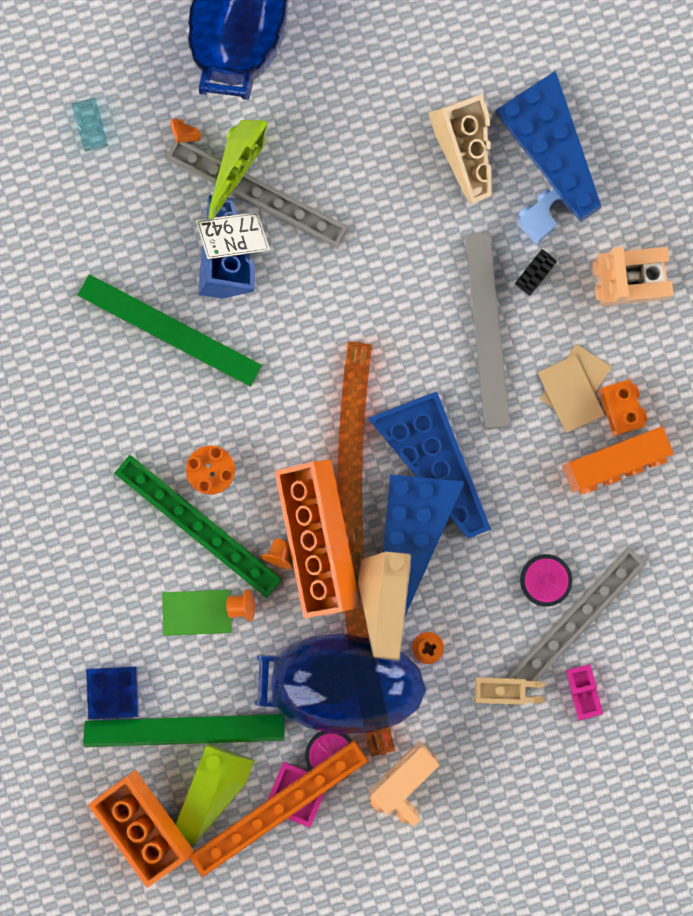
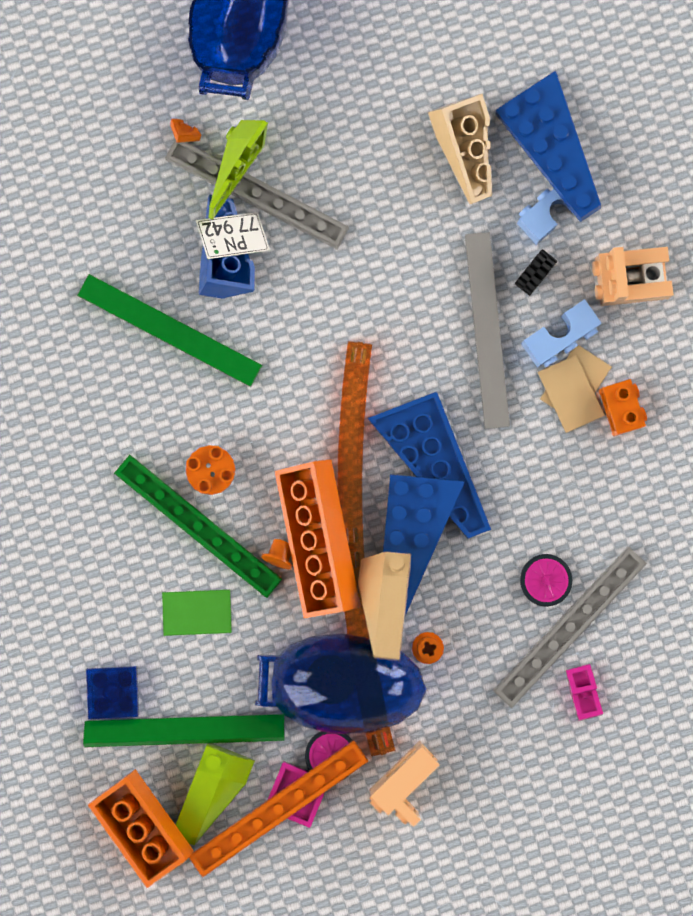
clear light blue plate [71,97,109,152] -> none
orange piece [226,589,255,622] -> none
tan hinge [474,677,545,705] -> none
orange brick [562,426,674,495] -> none
none -> light blue arch [521,299,602,368]

